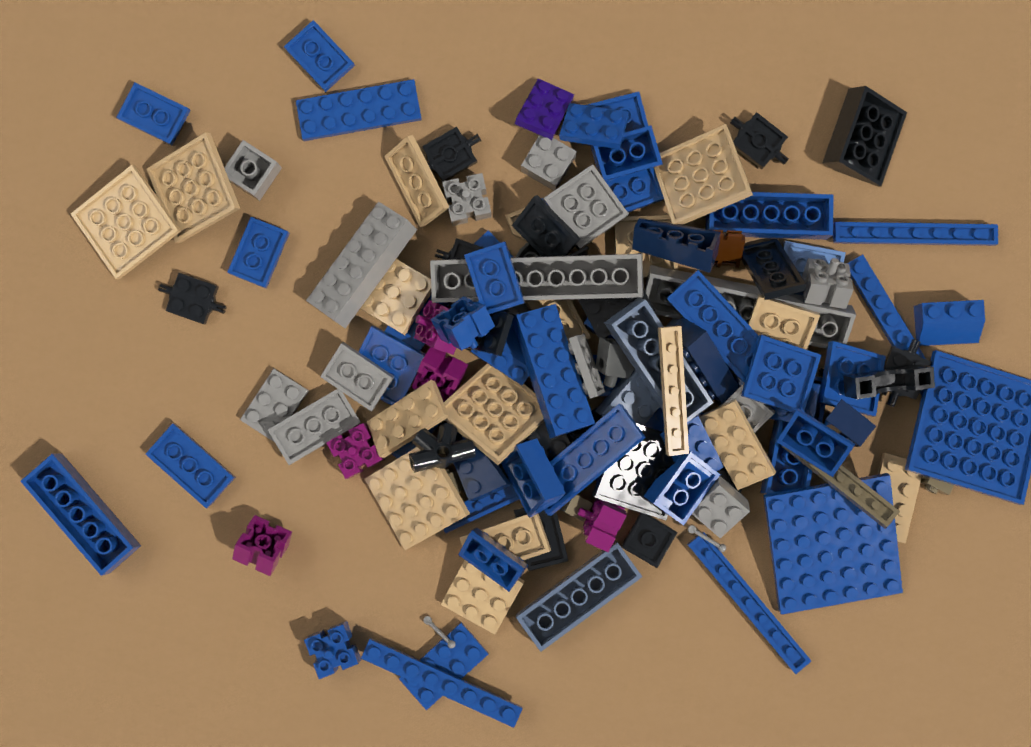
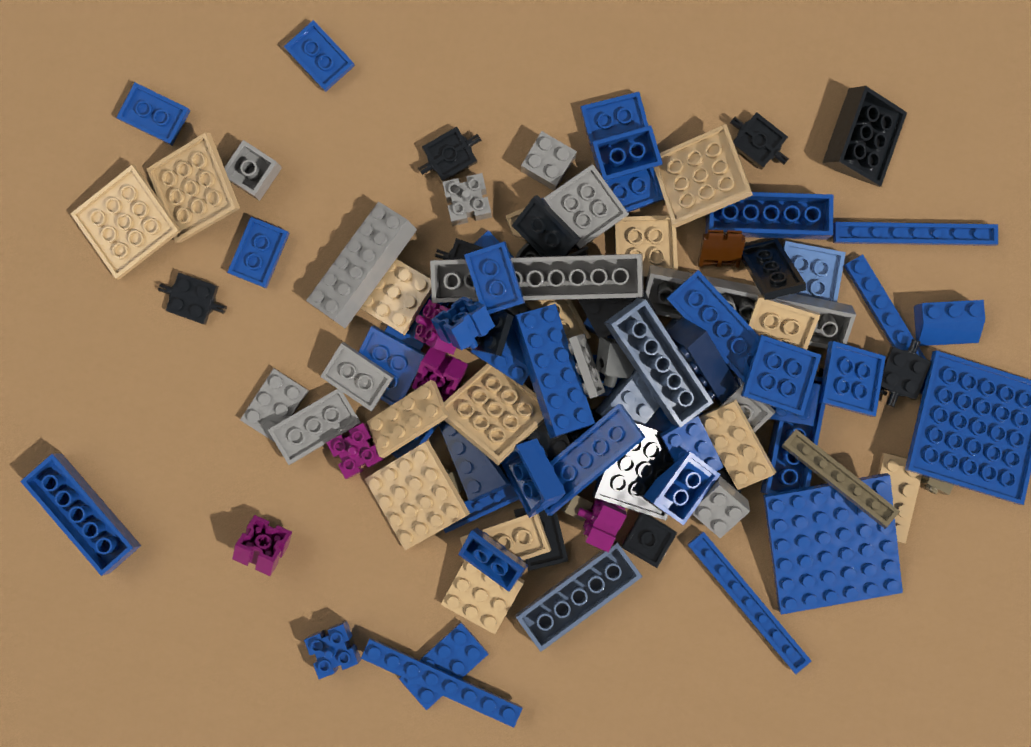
blue plate [145,423,235,508] -> none
blue plate [296,79,422,141] -> none
tan plate [384,135,449,227] -> none
black piece [409,423,476,473] -> none
light grey hinge [423,616,456,649] -> none
dark purple plate [515,79,575,140] -> none
blue plate [559,103,629,149] -> none
dark blue wedge [632,218,721,273] -> none
tan plate [658,325,689,456] -> none
light grey hinge [688,525,726,552] -> none
blue slope [776,409,855,477] -> none
light grey brick [802,258,854,309] -> none
dark blue wedge [824,399,876,447] -> none
black arch [843,364,935,399] -> none

